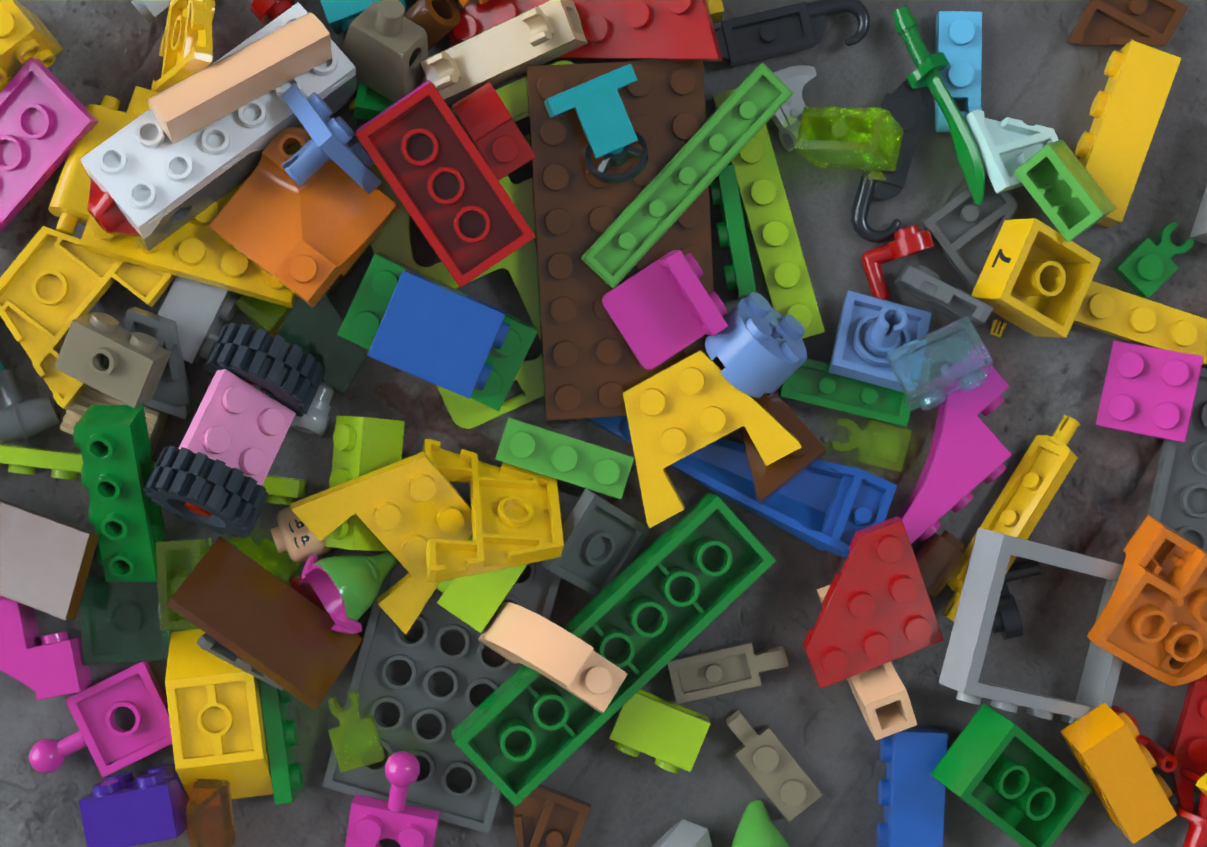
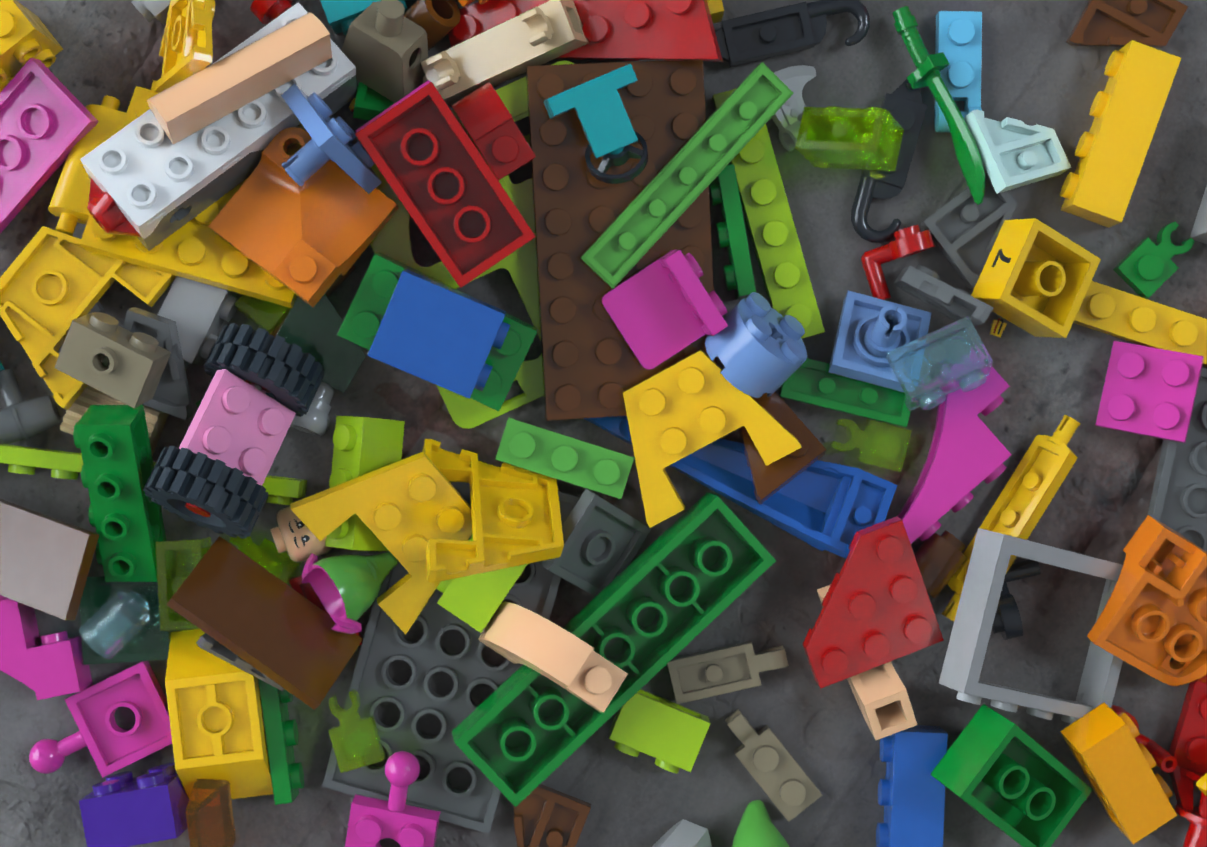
bright green brick [1014,139,1116,242] -> none
none -> clear light blue brick [79,591,150,659]

